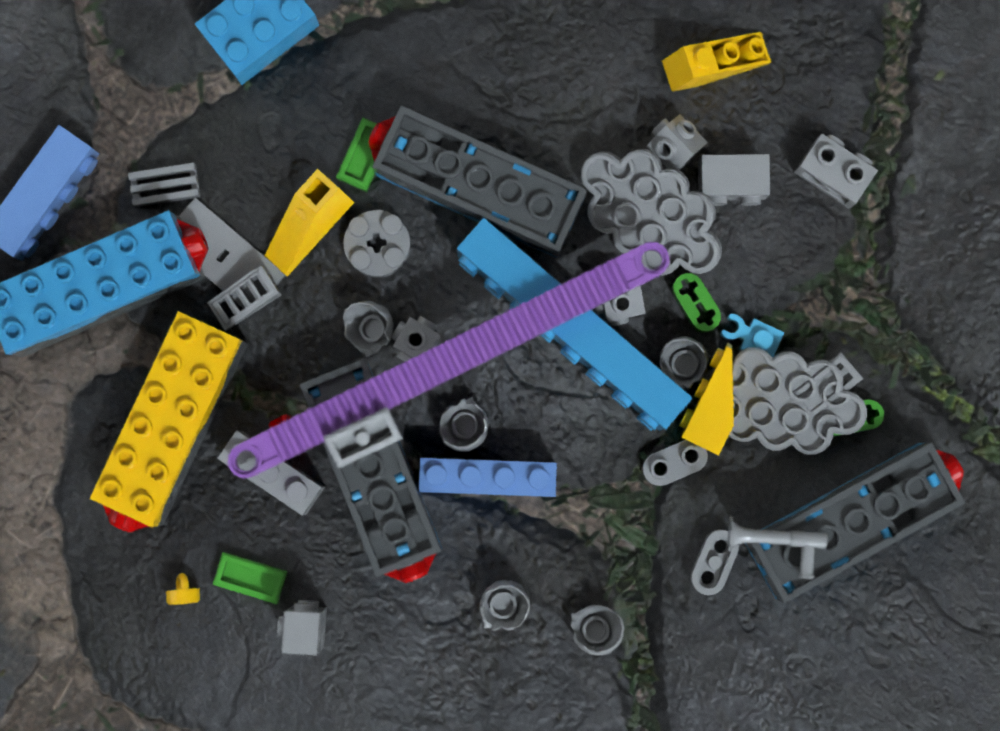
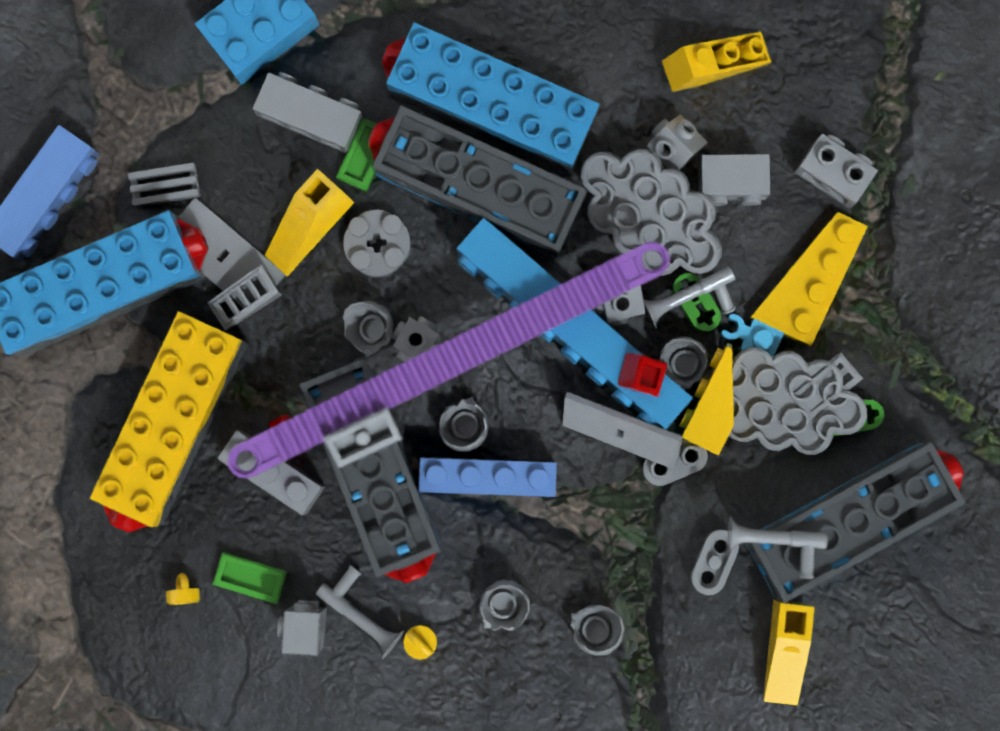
none -> light grey brick [252,72,363,153]
none -> light grey piece [316,565,404,660]
none -> dark azure piece [382,23,600,175]
none -> yellow tile [403,624,437,660]
none -> light grey piece [562,392,682,469]
none -> red slope [618,353,667,397]
none -> light grey piece [643,266,736,329]
none -> yellow wing [749,212,868,347]
none -> yellow slope [763,600,814,705]

